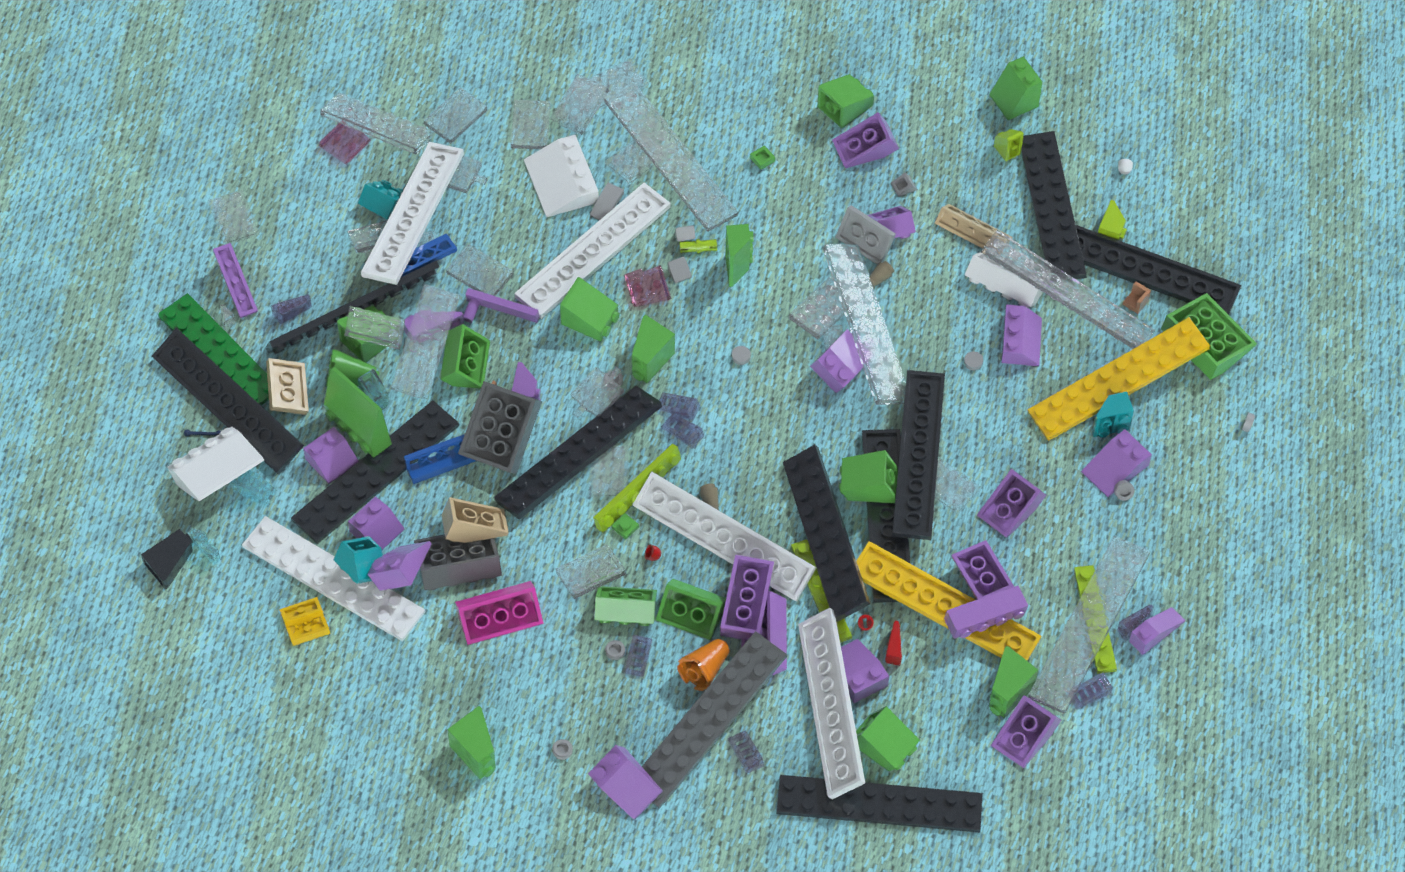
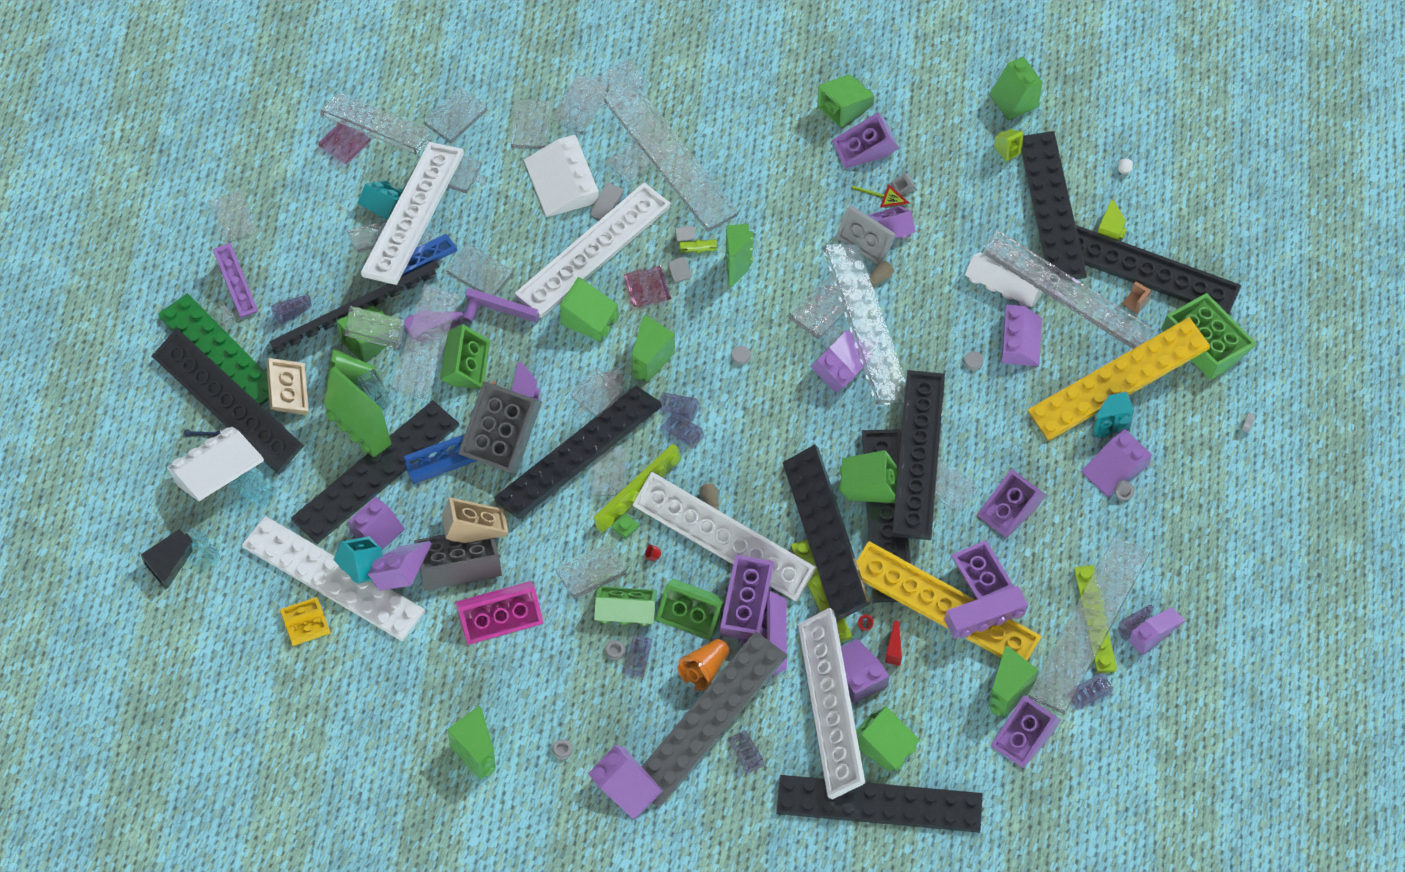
medium lavender slope [303,427,358,484] -> none
bright green plate [750,145,775,170] -> none
tan fence [935,204,1013,257] -> none
none -> piece [851,184,910,208]

